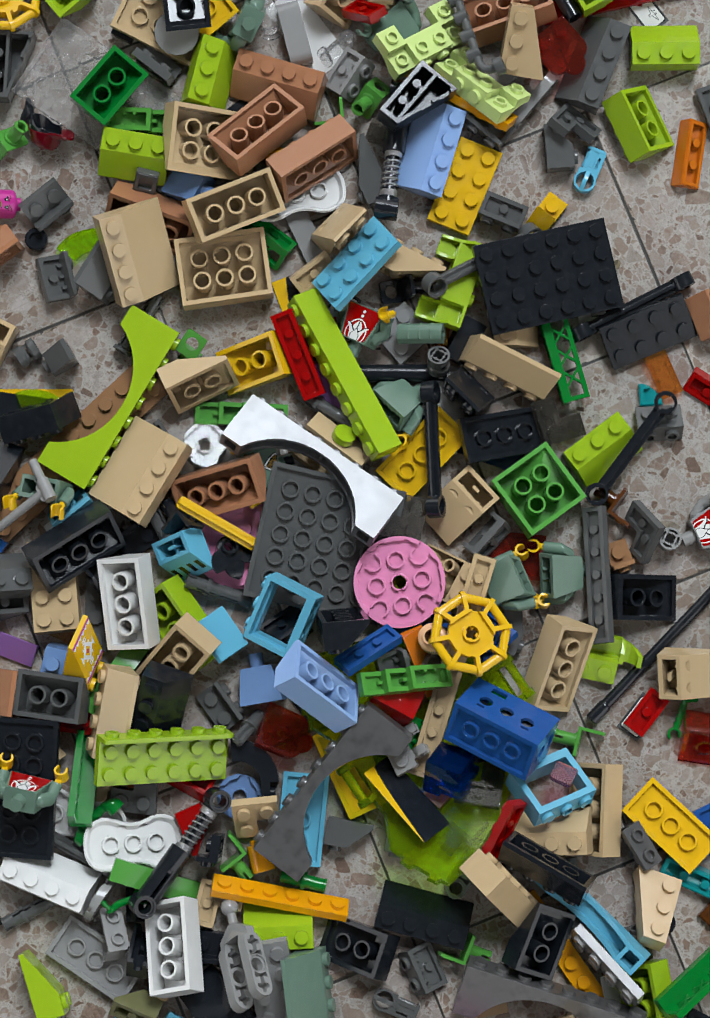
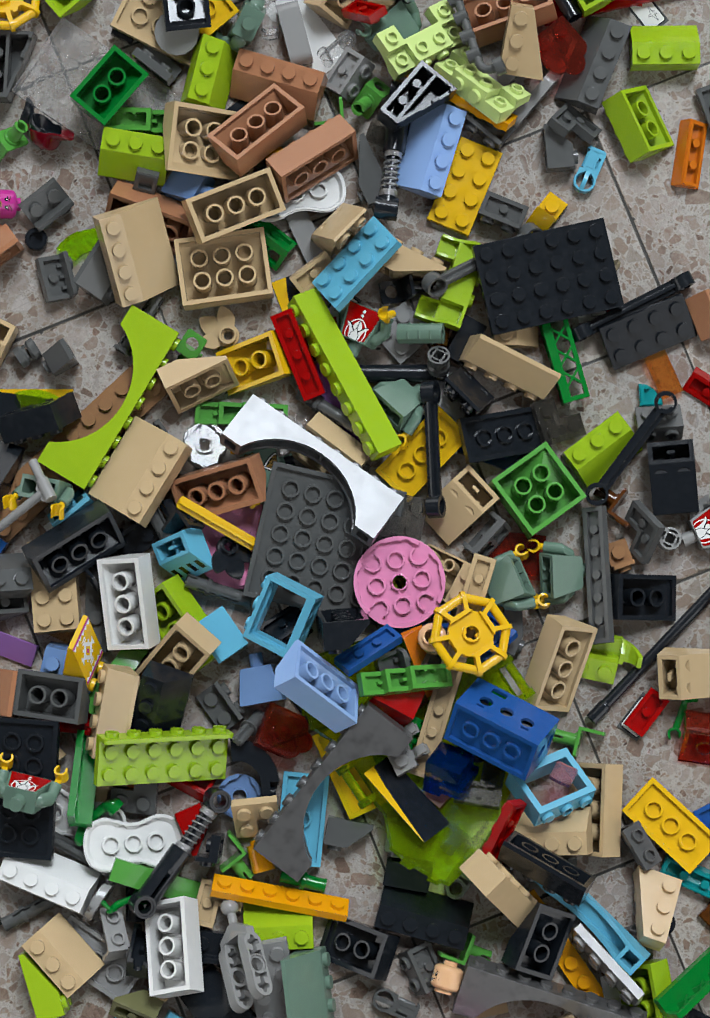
lime tile [332,424,356,447] -> none
none -> tan slope [22,912,105,998]
none -> tan plate [199,305,240,349]
none -> black hinge [383,855,433,893]
none -> light nougat head [431,959,464,996]
none -> black slope [647,439,699,516]

